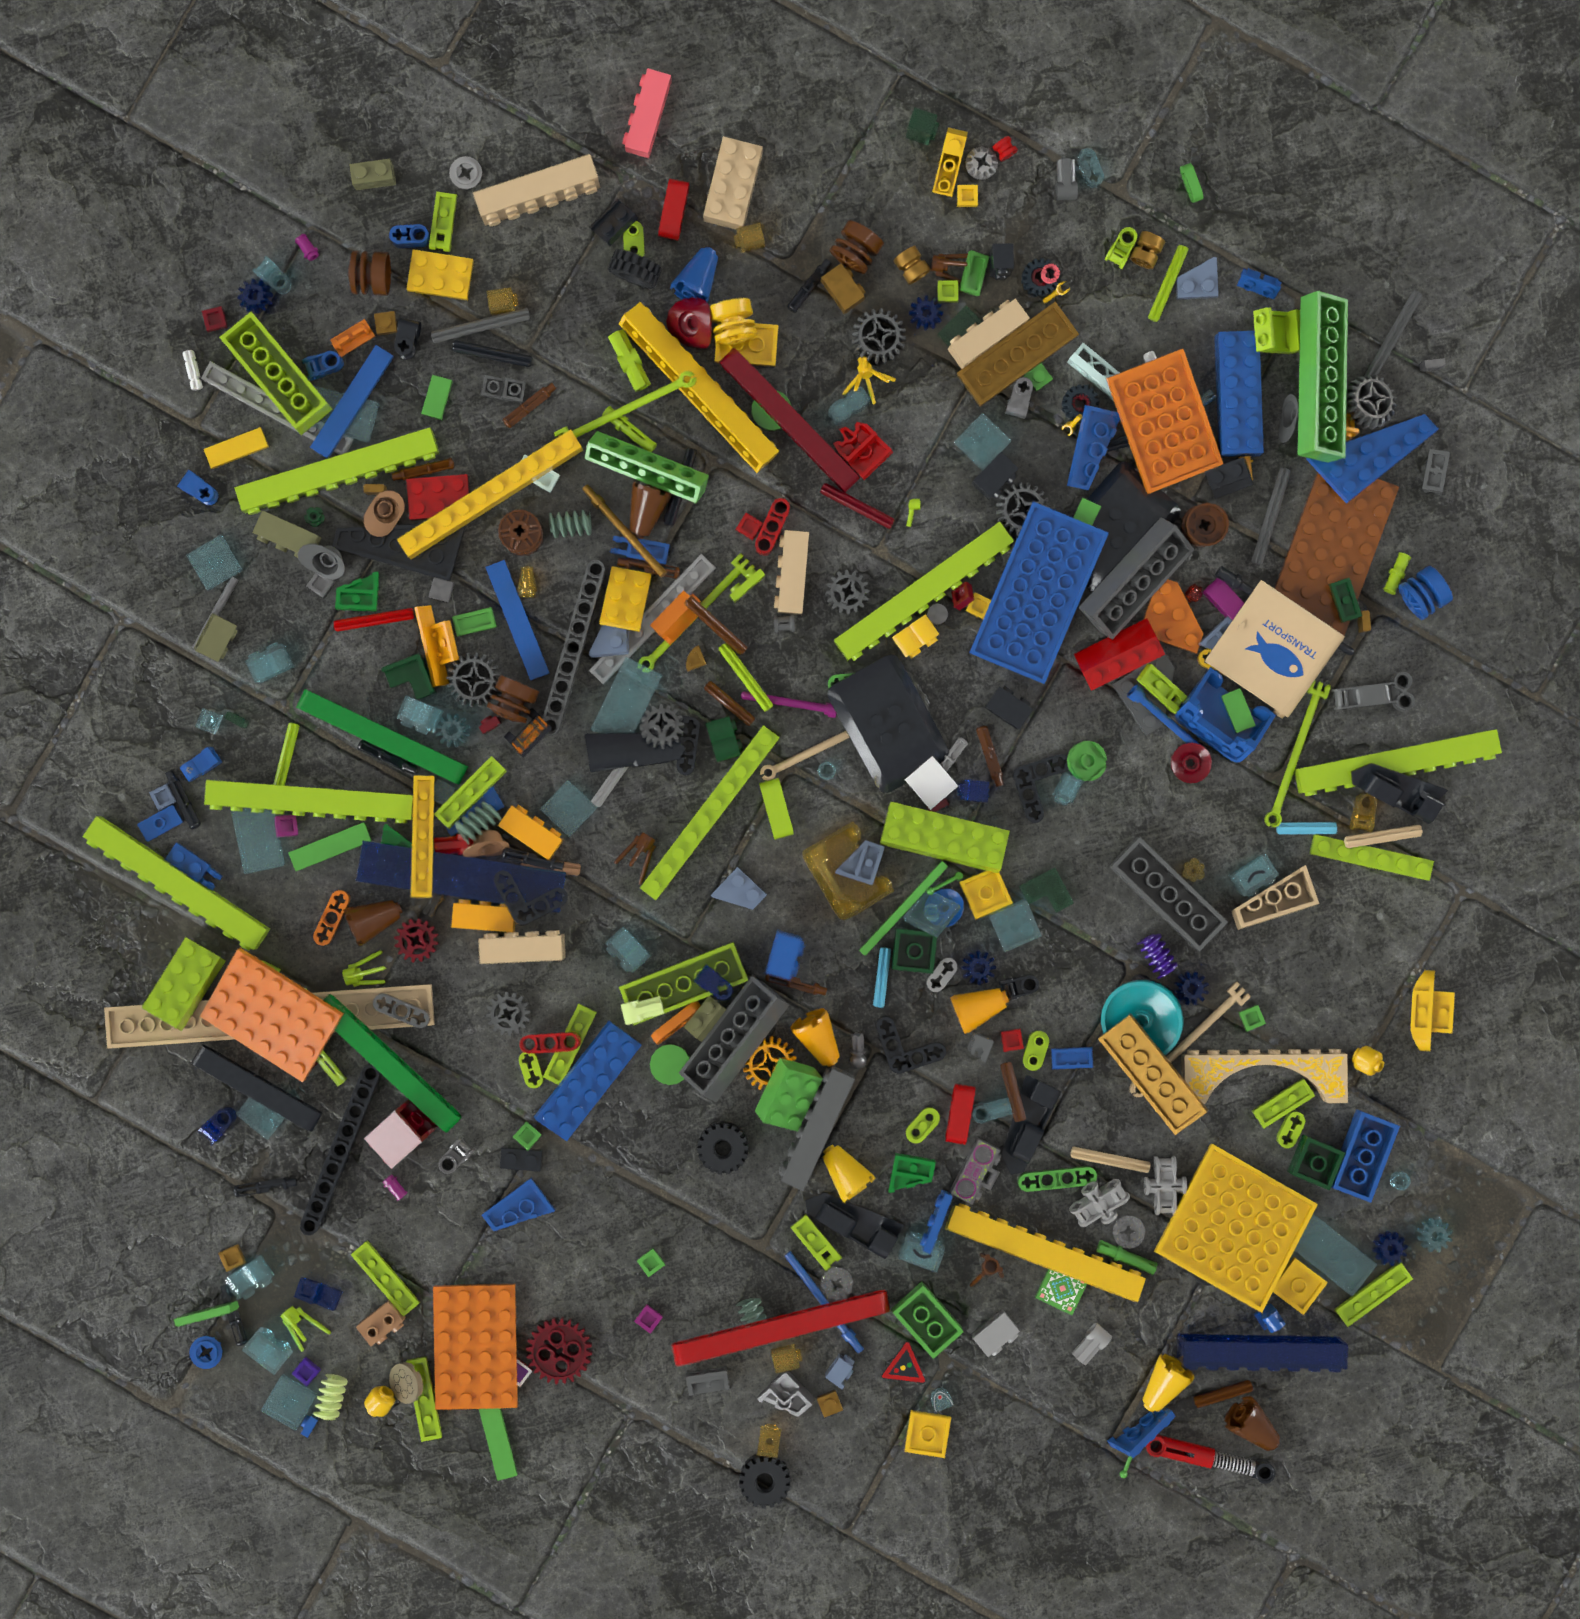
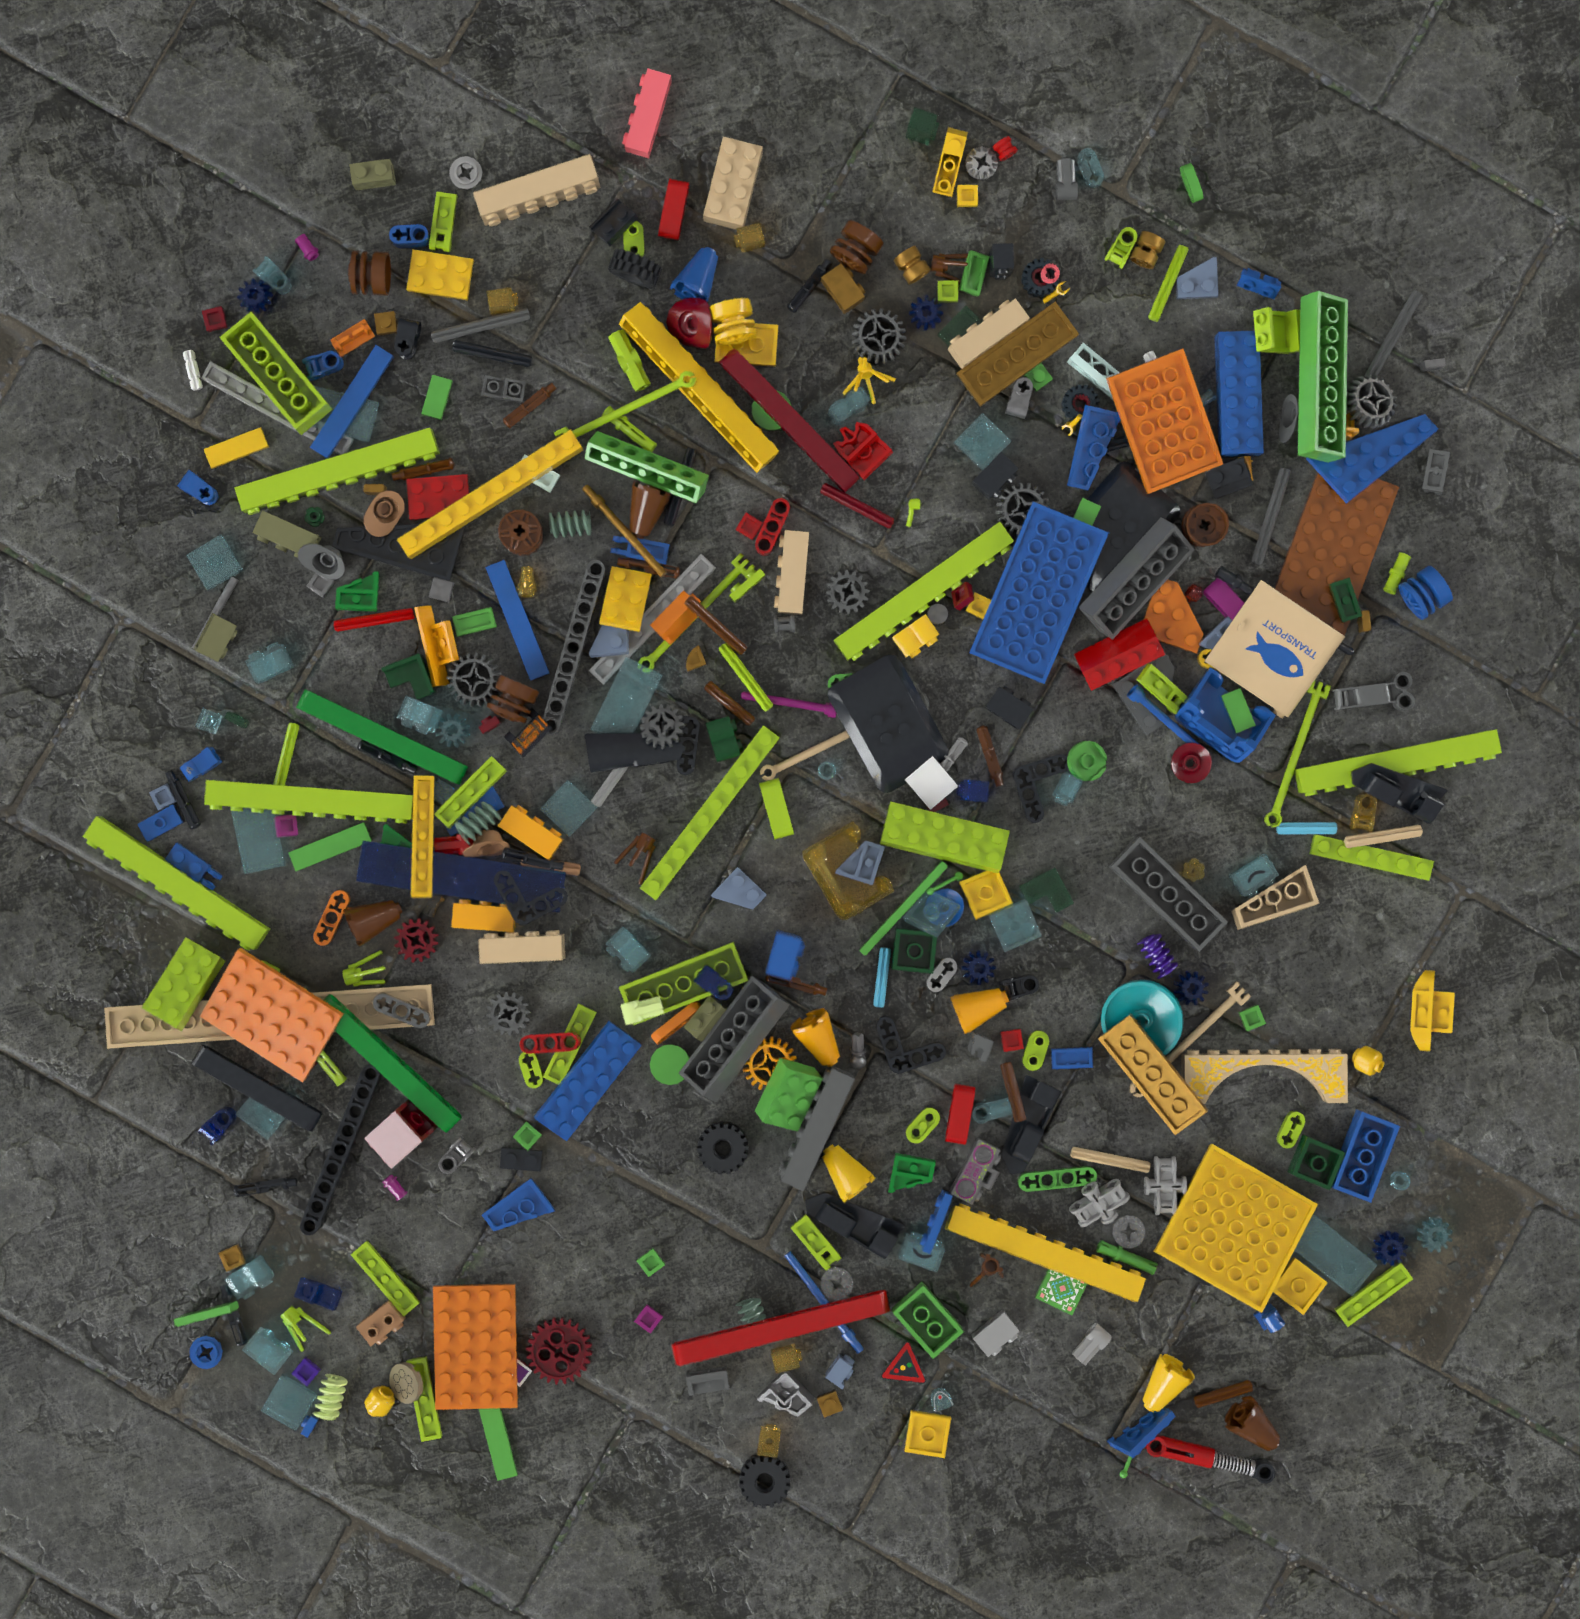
clear blue brick [1177,1334,1348,1372] -> none
lime plate [1252,1078,1315,1128] -> none

